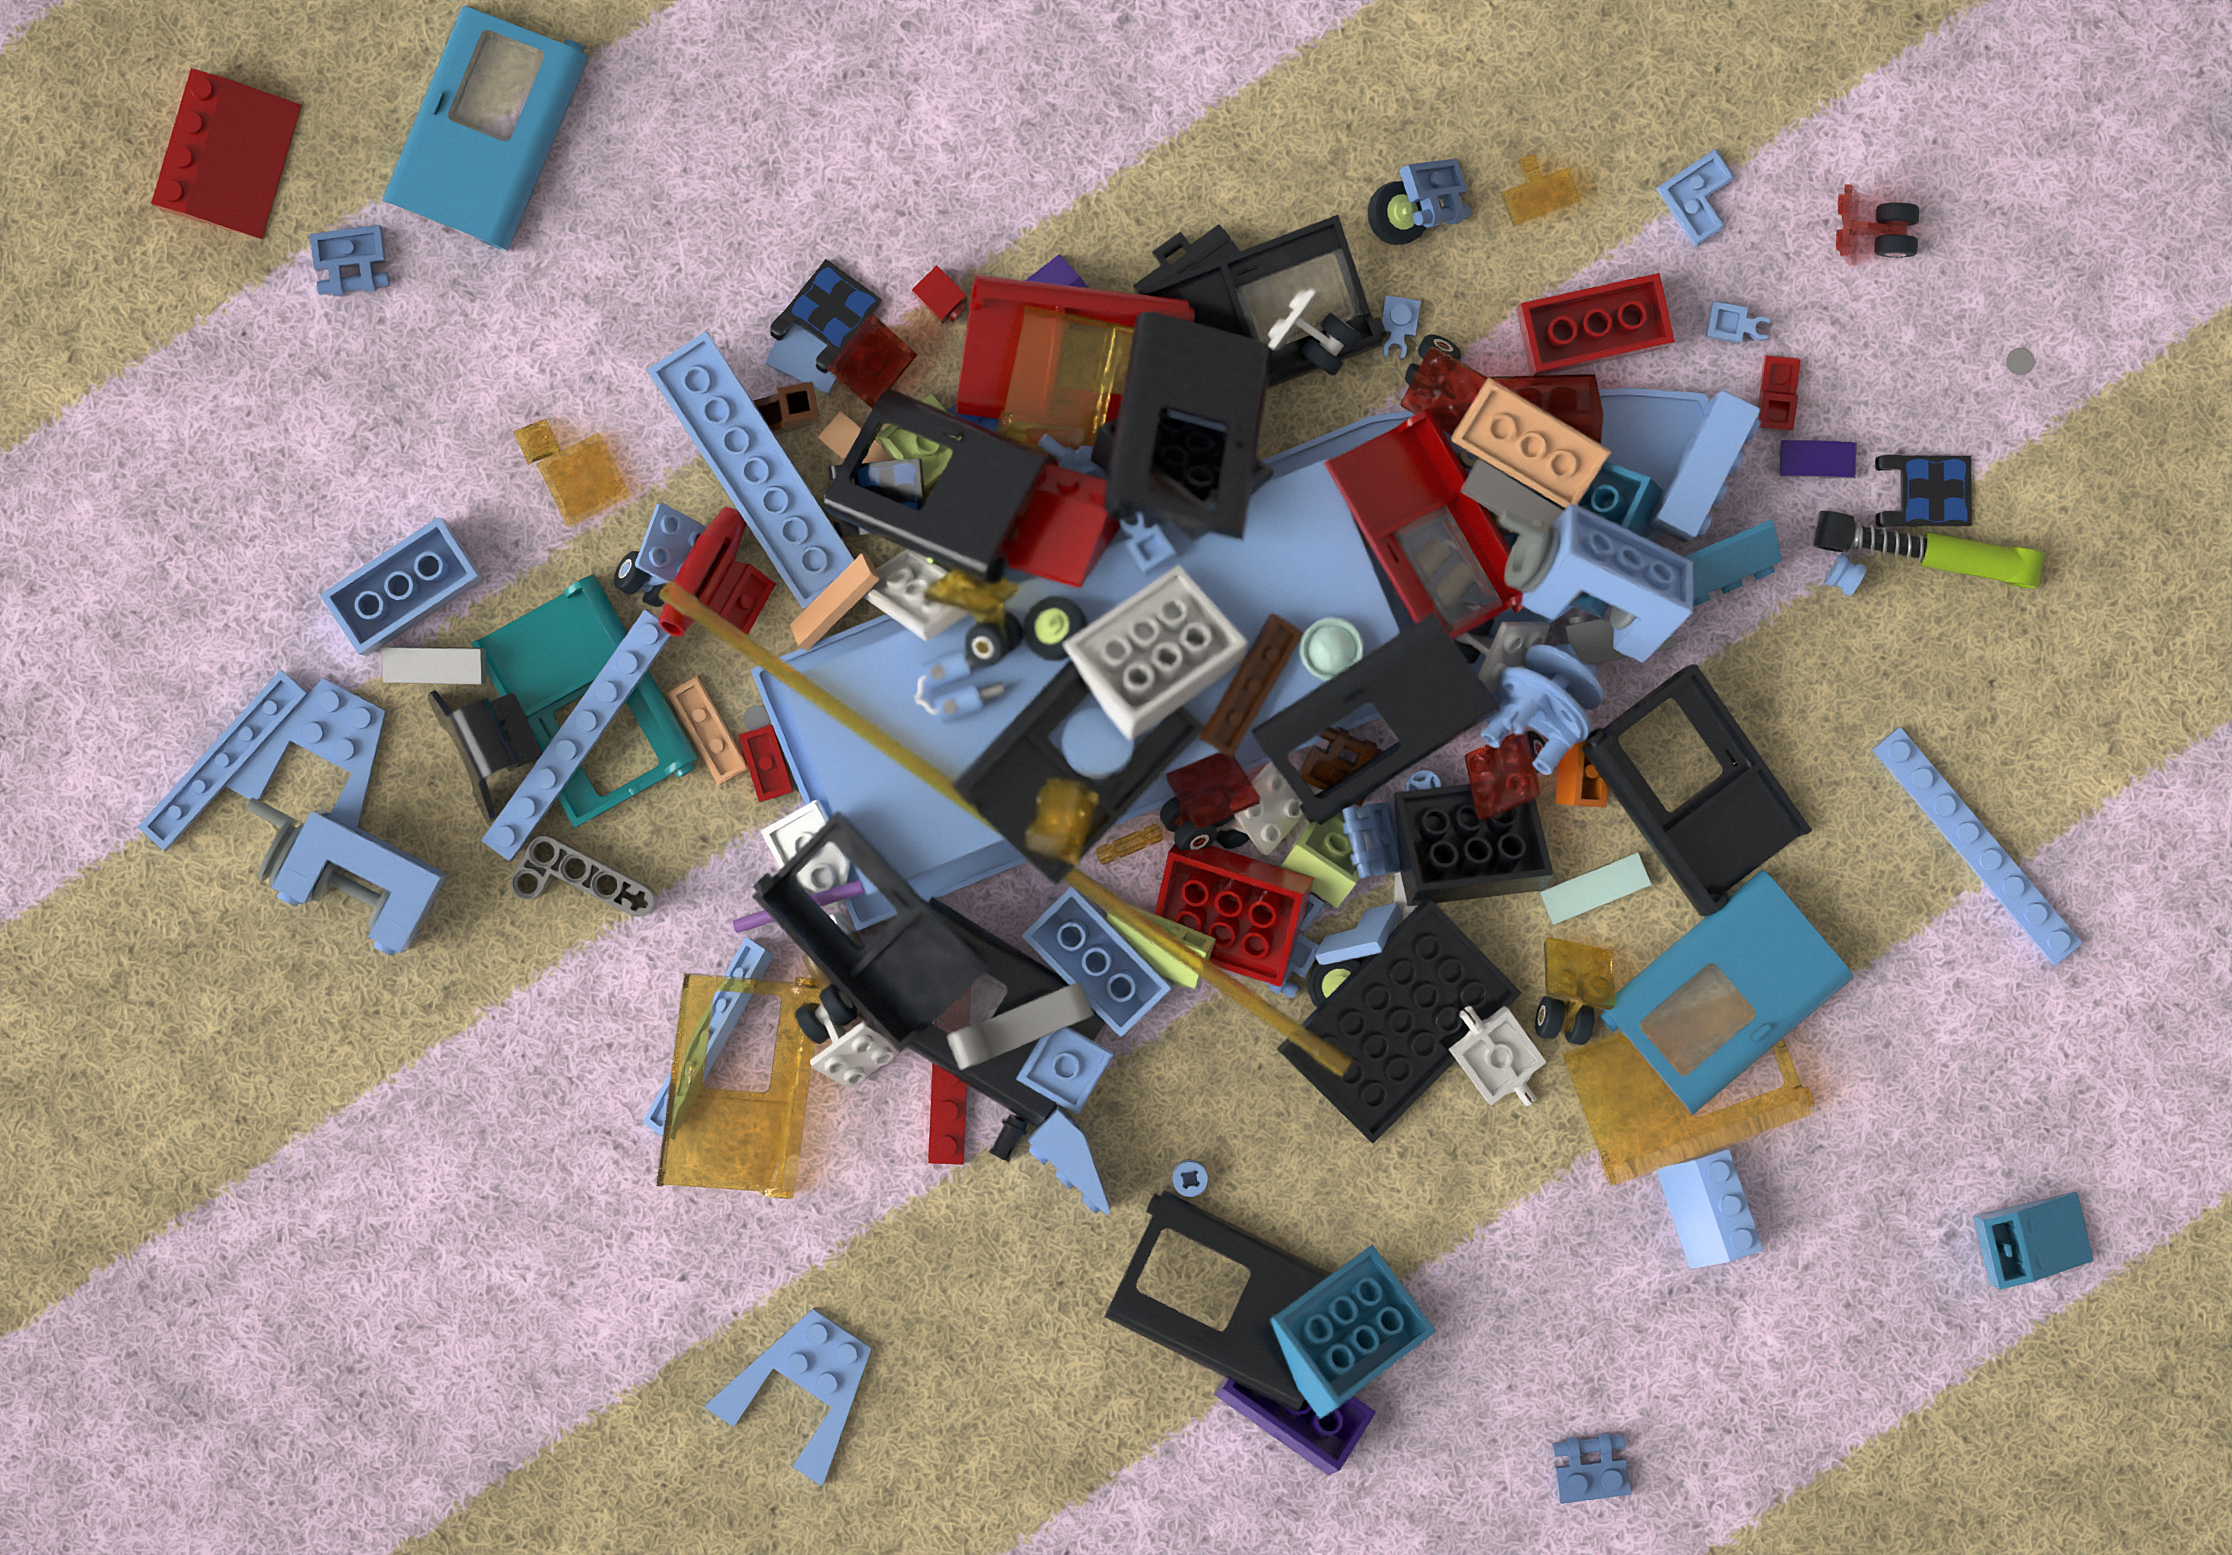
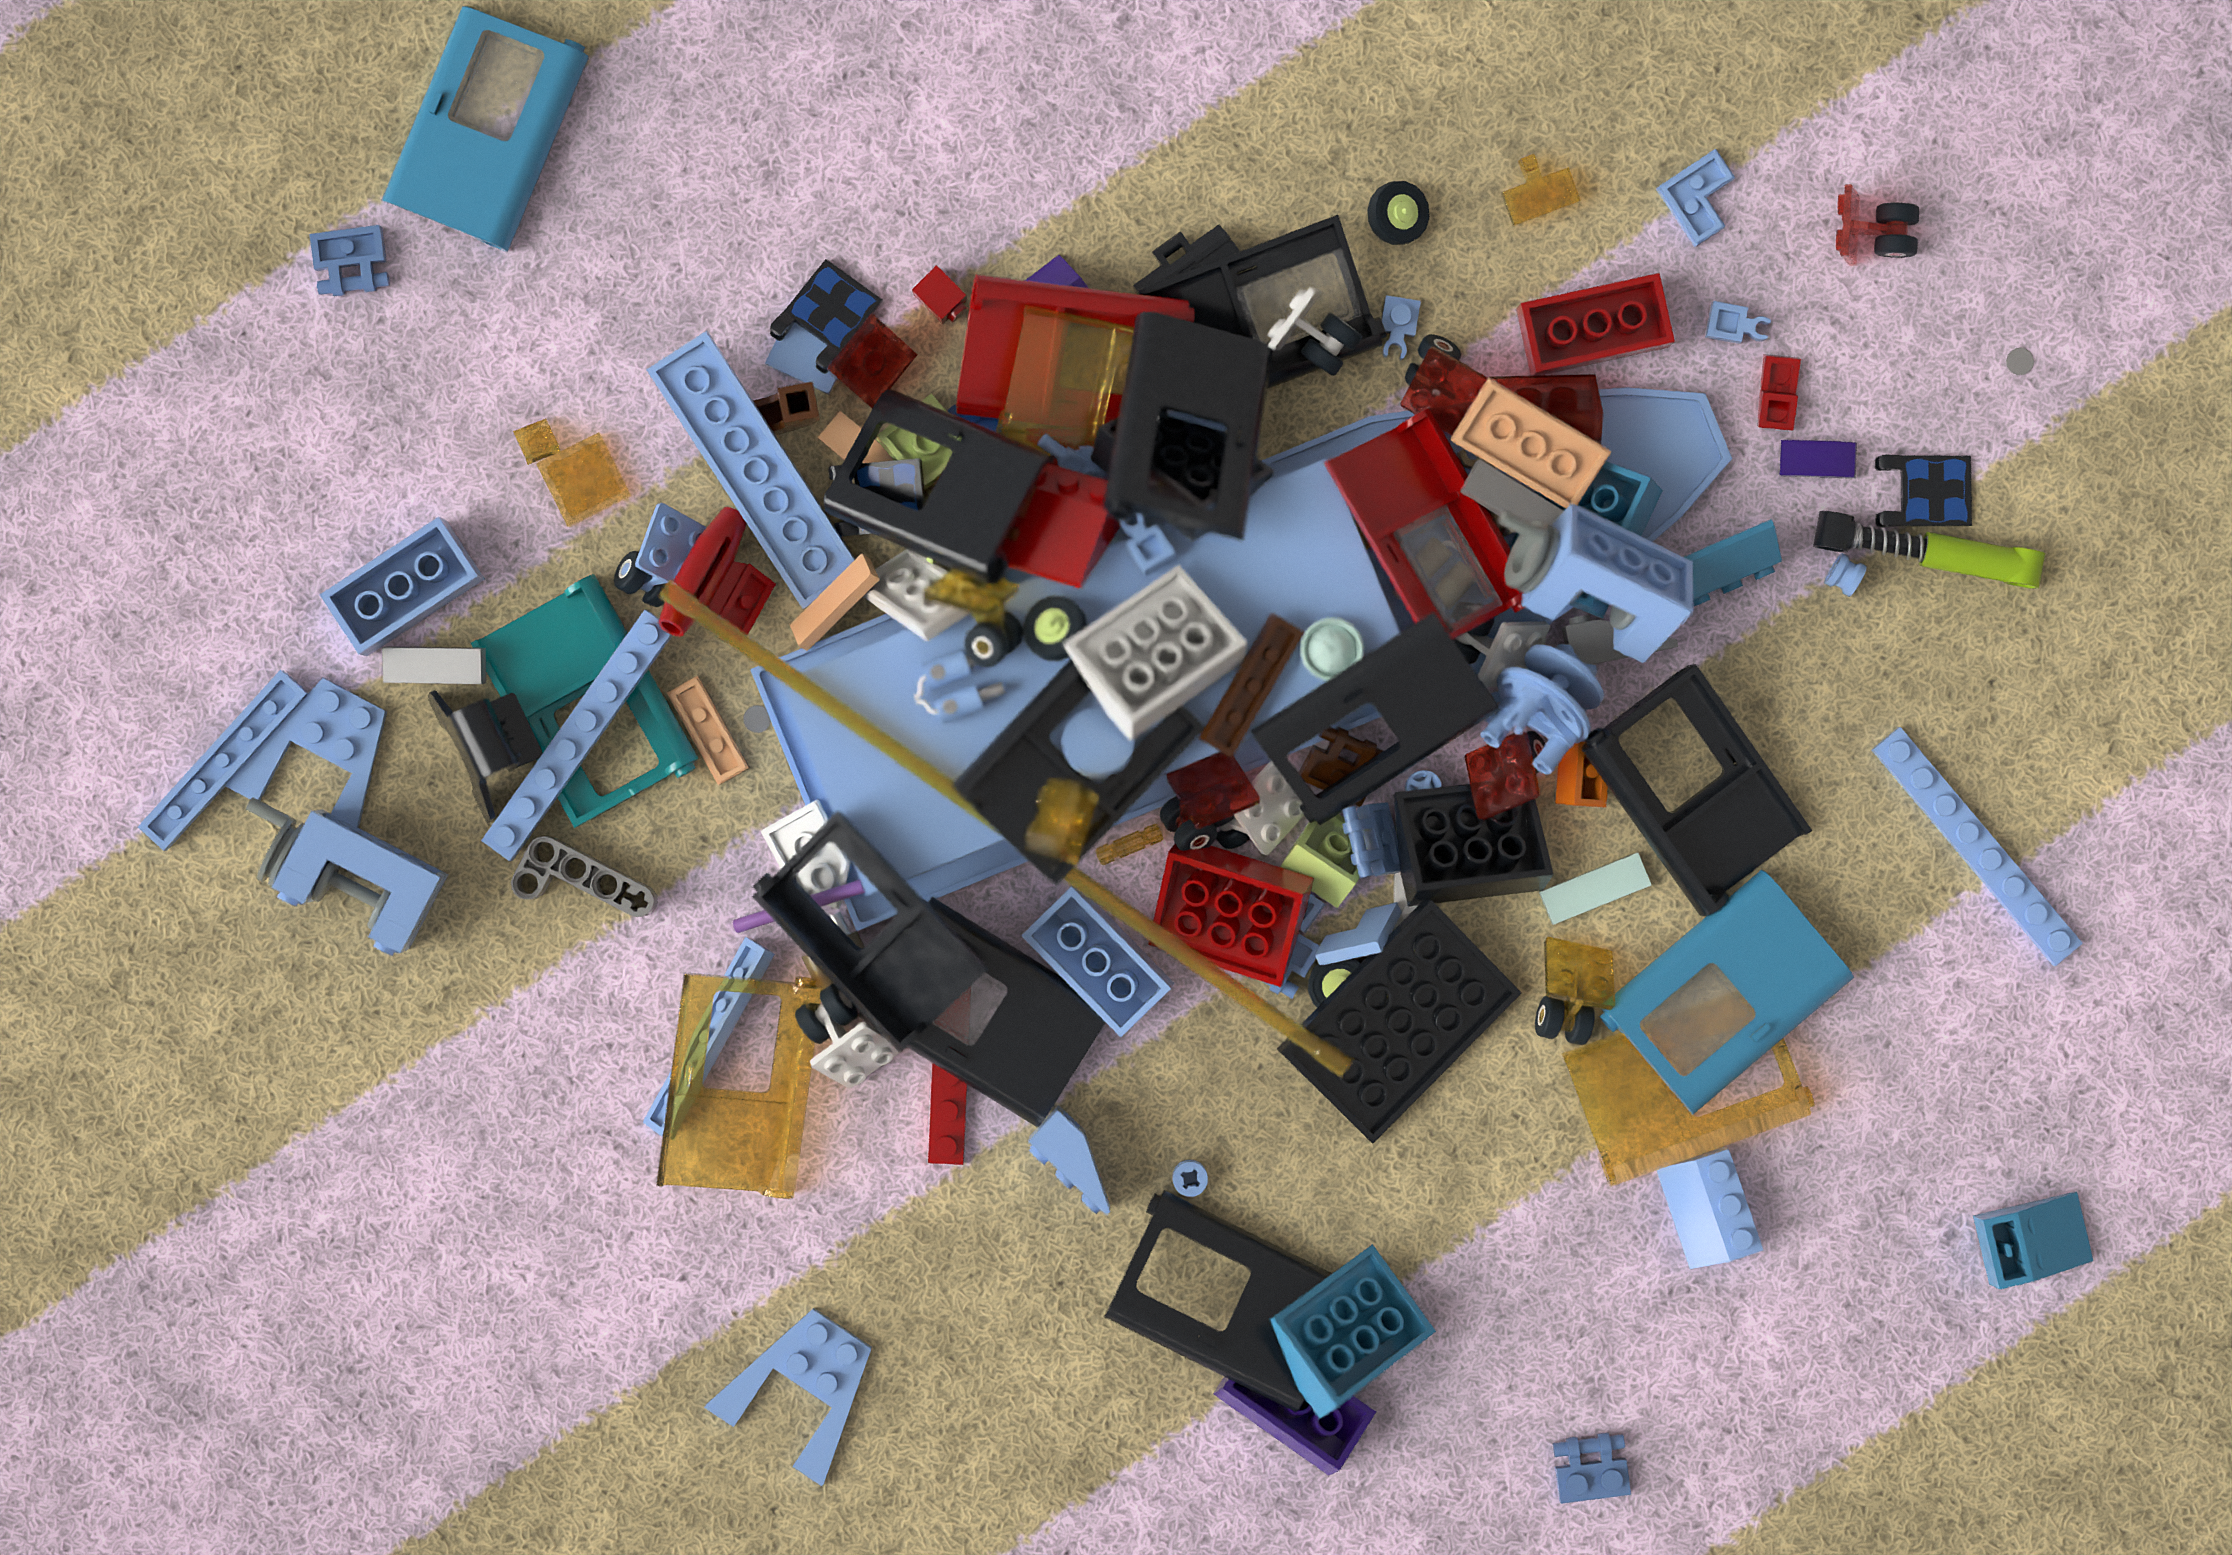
red slope [151,68,302,240] -> none
red plate [739,725,794,802] -> none
light grey beam [947,982,1094,1070] -> none
black pin [989,1114,1028,1162] -> none
light blue tile [1016,1026,1114,1115] -> none
yellowish green slope [1106,900,1216,989] -> none
medium blue plate [1399,158,1472,228] -> none
white plate [1449,1006,1547,1106] -> none
light blue brick [1647,390,1761,543] -> none

